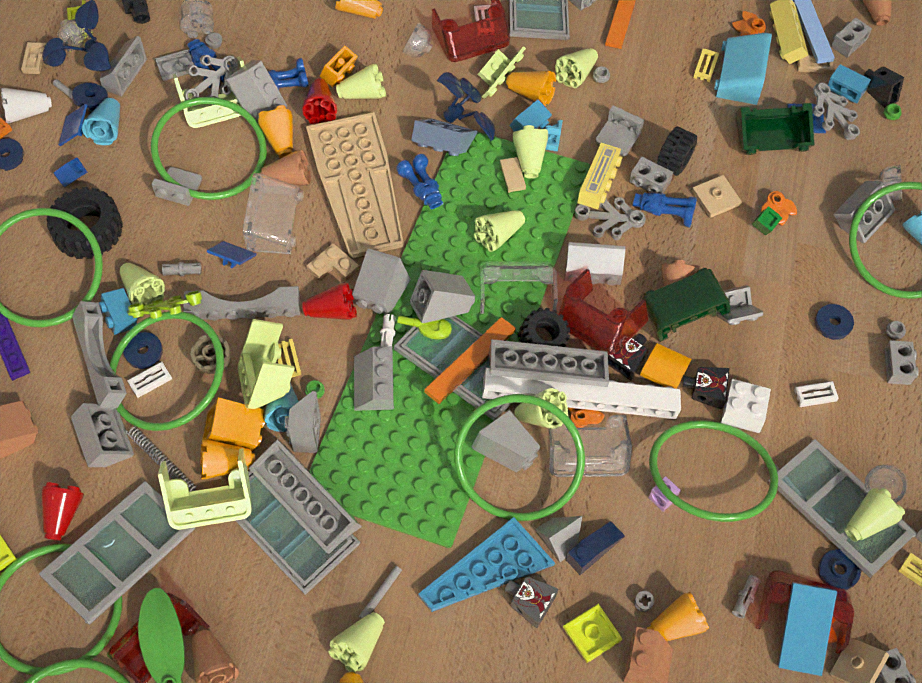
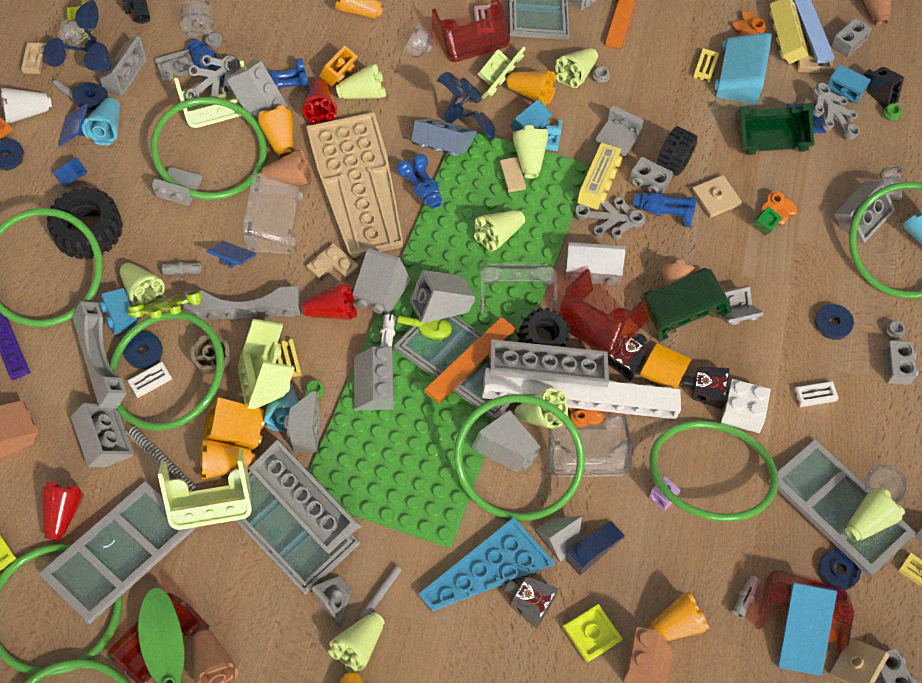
light grey bush [634,591,654,612] -> none
none -> light grey slope [312,576,353,629]

